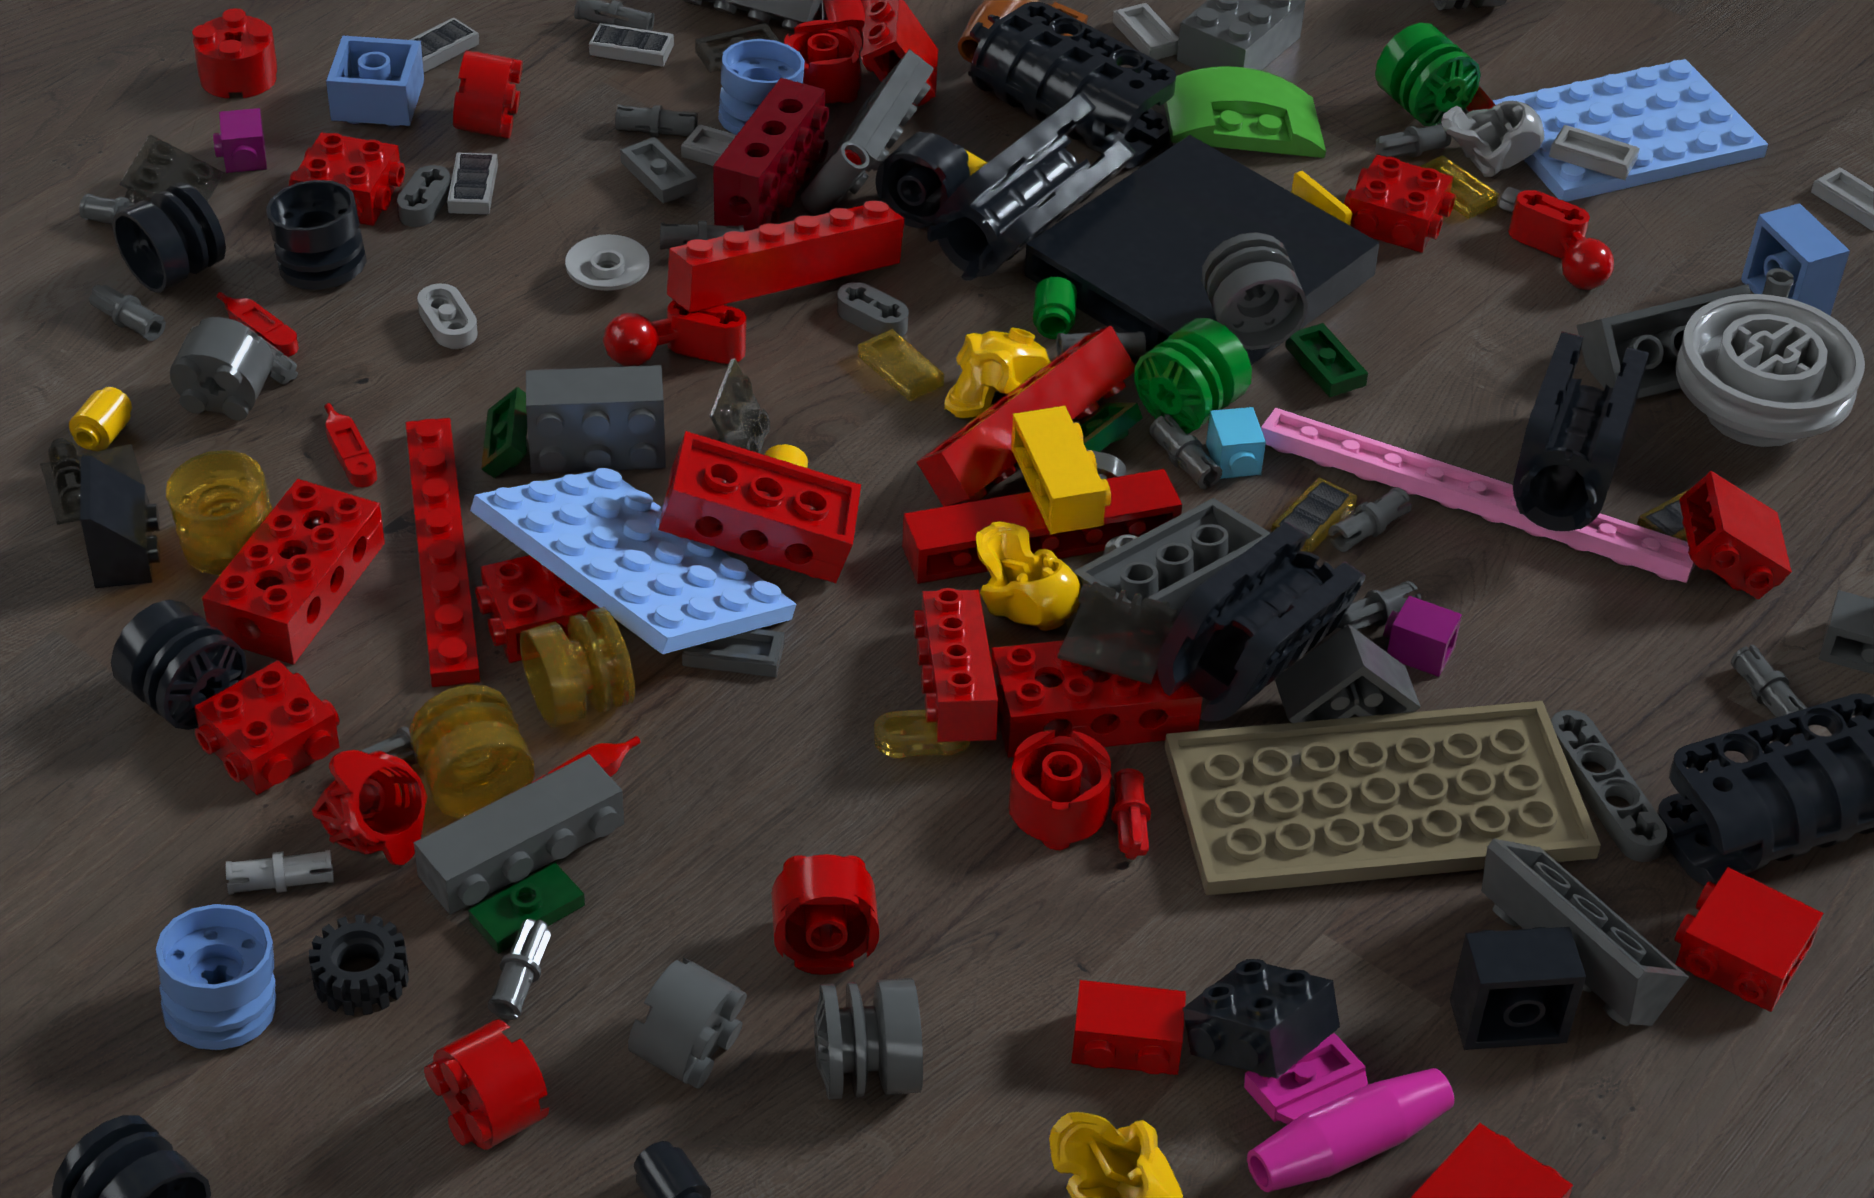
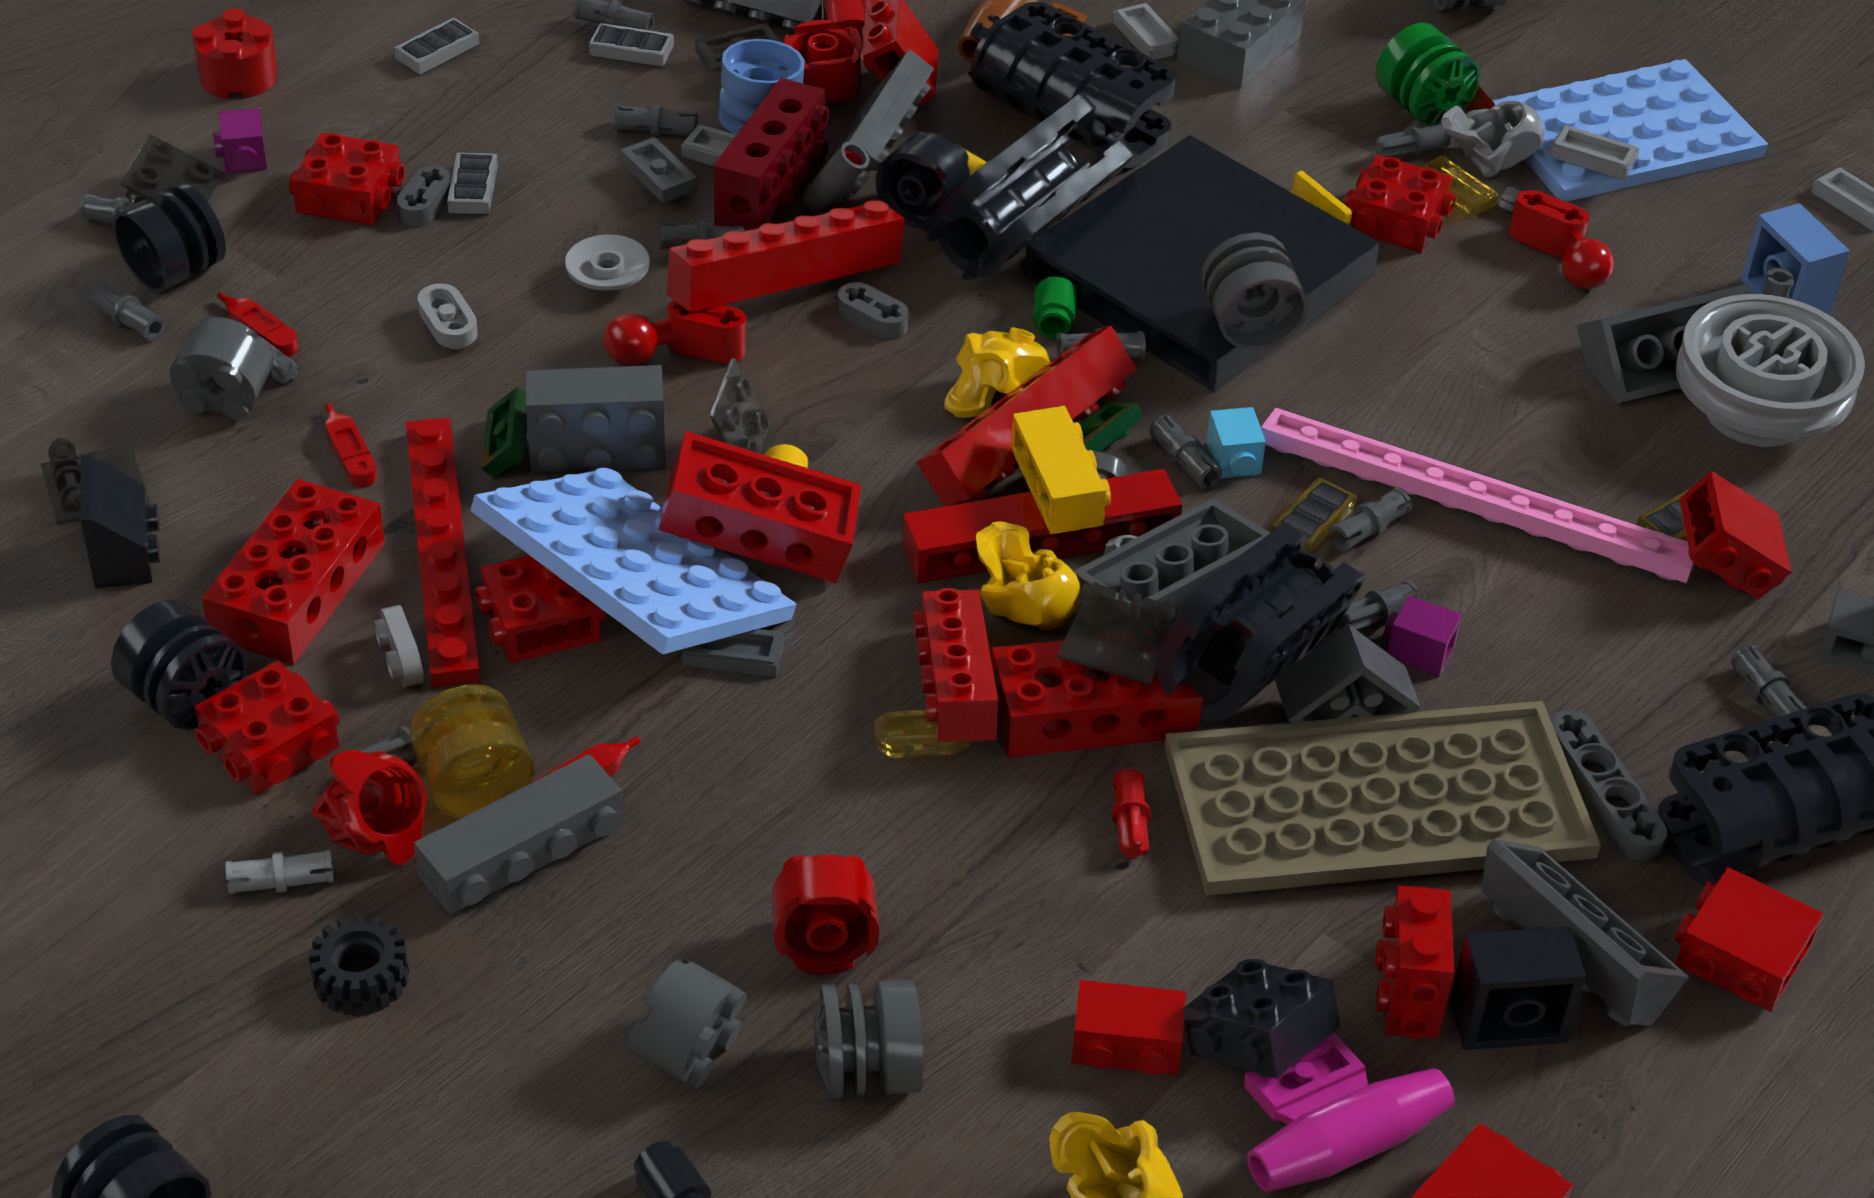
yellow brick [69,387,132,451] -> none
medium blue wheel [156,904,277,1050] -> none
clear yellow wheel [166,450,273,575] -> none
black wheel [266,180,367,290] -> none
medium blue brick [326,36,424,126] -> none
red brick [424,1019,549,1150] -> none
red brick [453,51,523,139] -> none
dark green plate [468,862,585,954] -> none
dark grey axle [488,919,551,1020] -> none
clear yellow wheel [520,607,635,728] -> none
clear yellow tile [858,329,944,402] -> none
red brick [1008,730,1112,850] -> none
green wheel [1134,318,1252,433] -> none
bright green slope [1164,66,1326,158] -> none
dark green plate [1285,323,1368,398] -> none
black piece [1513,331,1649,531] -> none
none -> light grey plate [373,605,424,687]
none -> red brick [1375,885,1454,1039]

